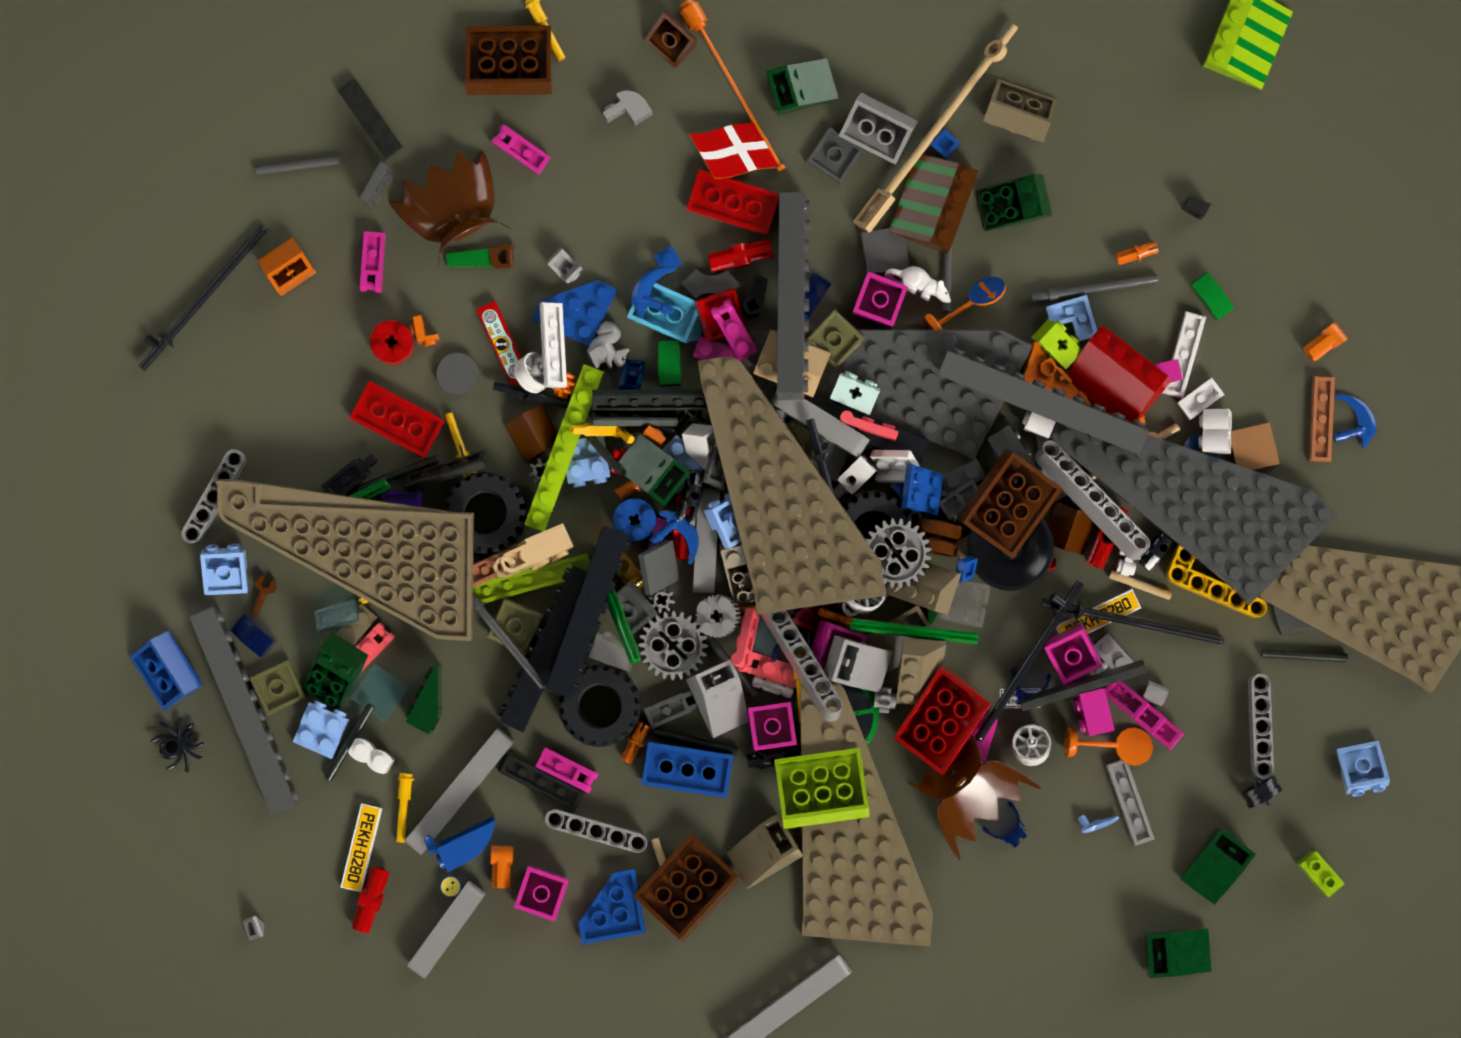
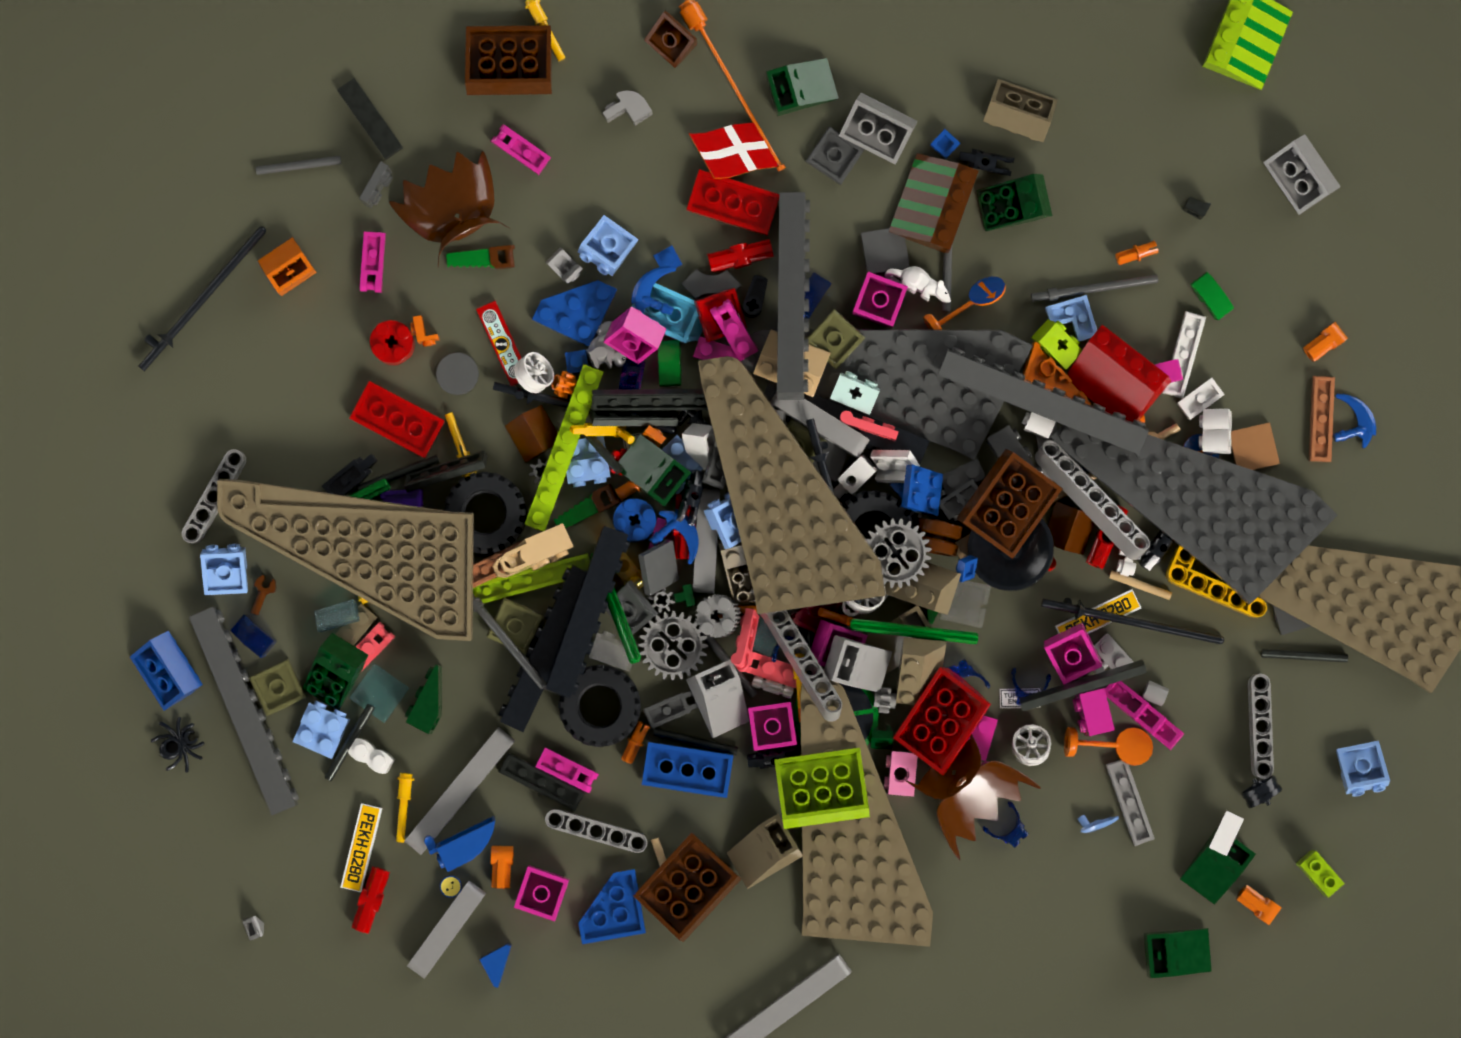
white tile [540,302,567,388] -> none
tan bar [853,23,1018,233] -> none
black piece [975,580,1084,741] -> none
none -> blue slope [479,943,512,988]
none -> green piece [553,484,622,529]
none -> blue plate [565,350,588,374]
none -> light blue plate [578,215,639,276]
none -> dark pink brick [603,306,666,364]
none -> dark green tile [673,584,695,607]
none -> dark green tile [870,725,893,749]
none -> bright pink brick [884,751,918,797]
none -> clear blue helmet [949,660,990,689]
none -> black hinge [959,149,1015,177]
none -> white sticker [1209,811,1244,856]
none -> orange piece [1236,885,1281,925]
none -> light grey slope [1263,134,1341,215]

